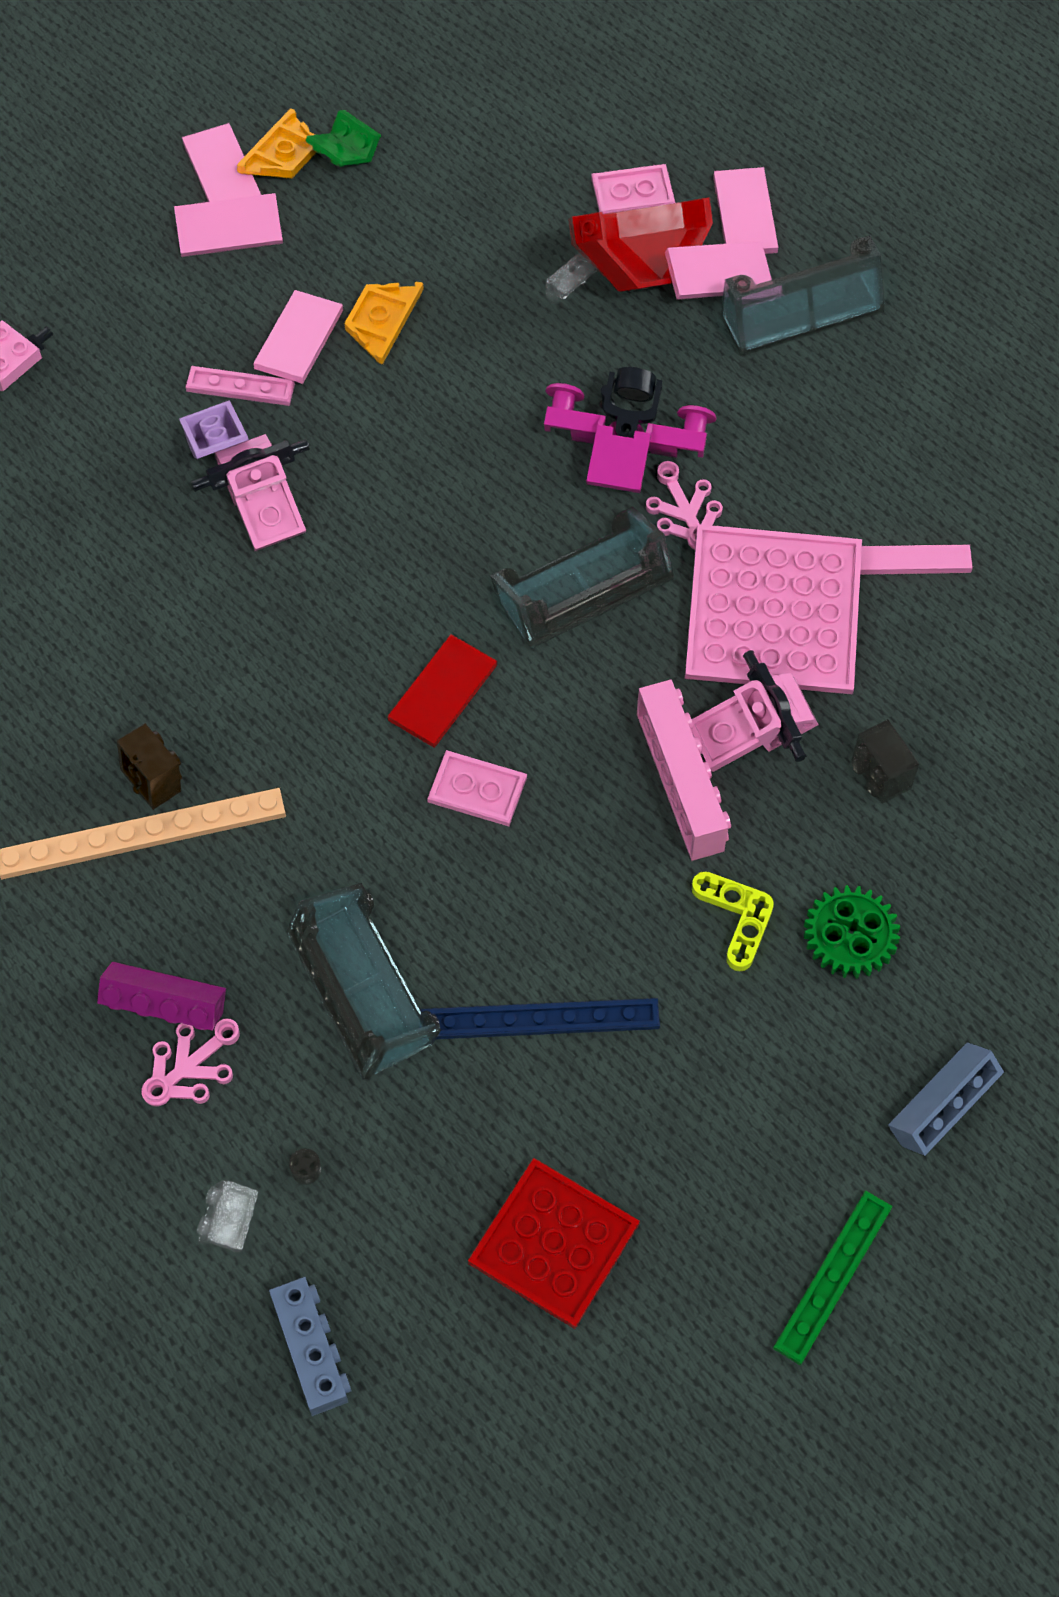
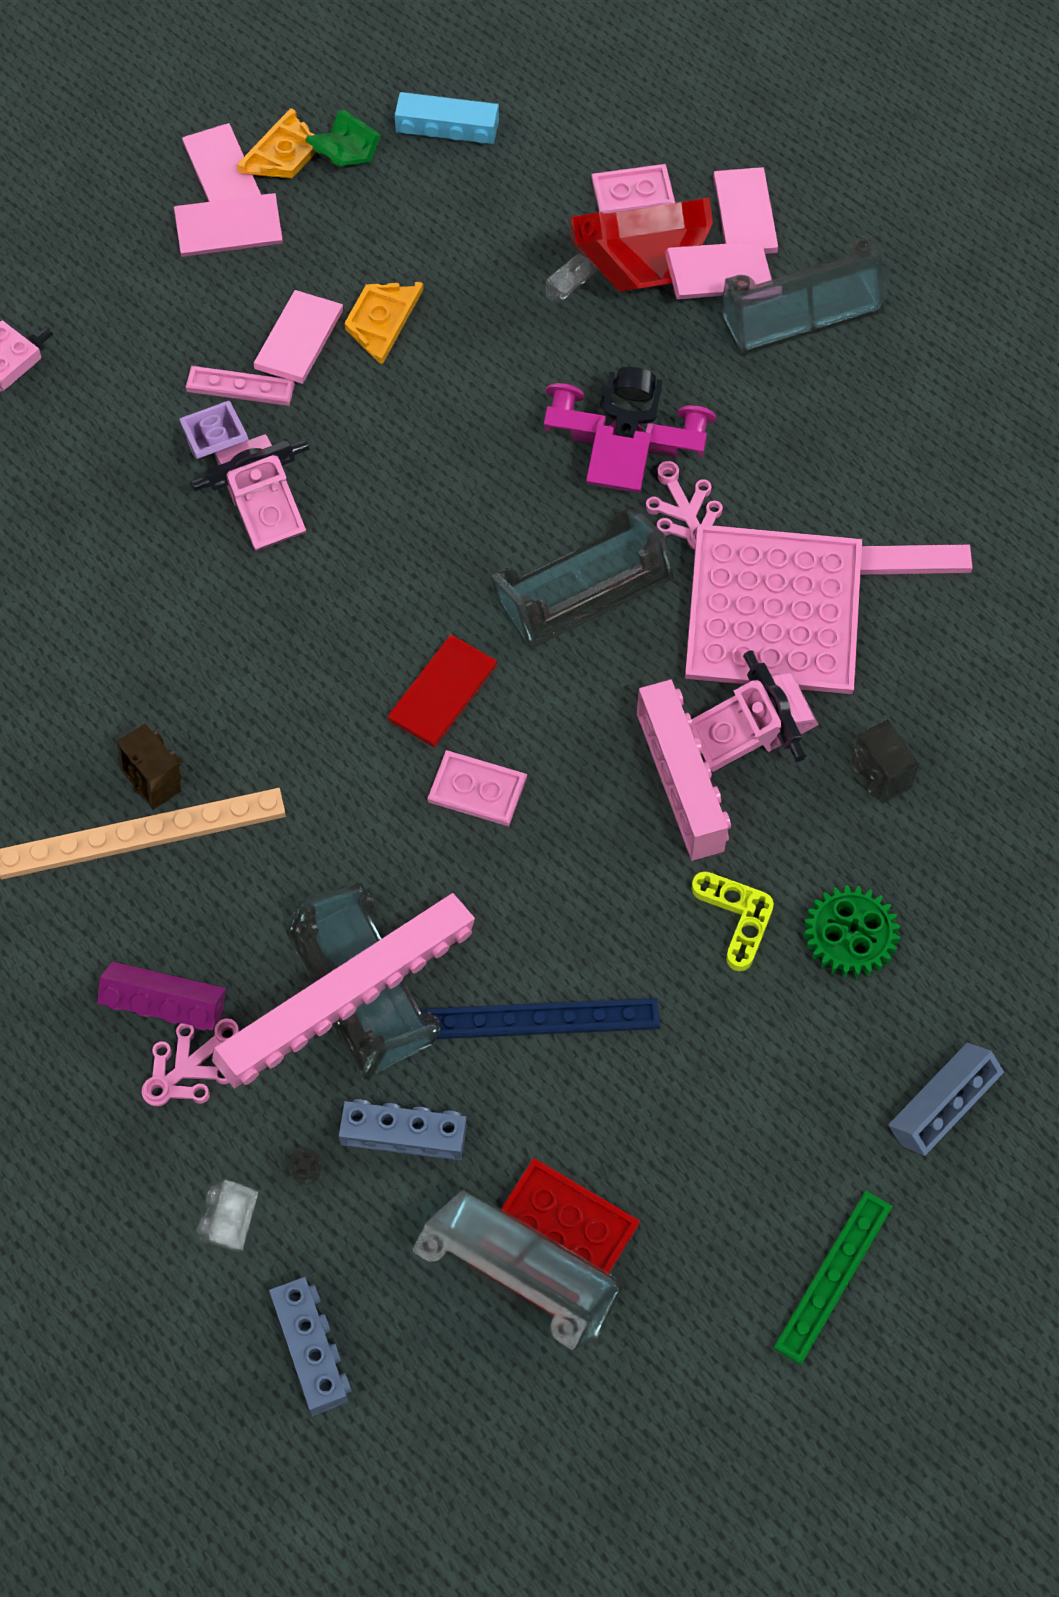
none -> bright pink brick [212,893,475,1089]
none -> sand blue brick [339,1099,467,1161]
none -> medium azure brick [395,92,499,144]
none -> windscreen [411,1188,625,1351]

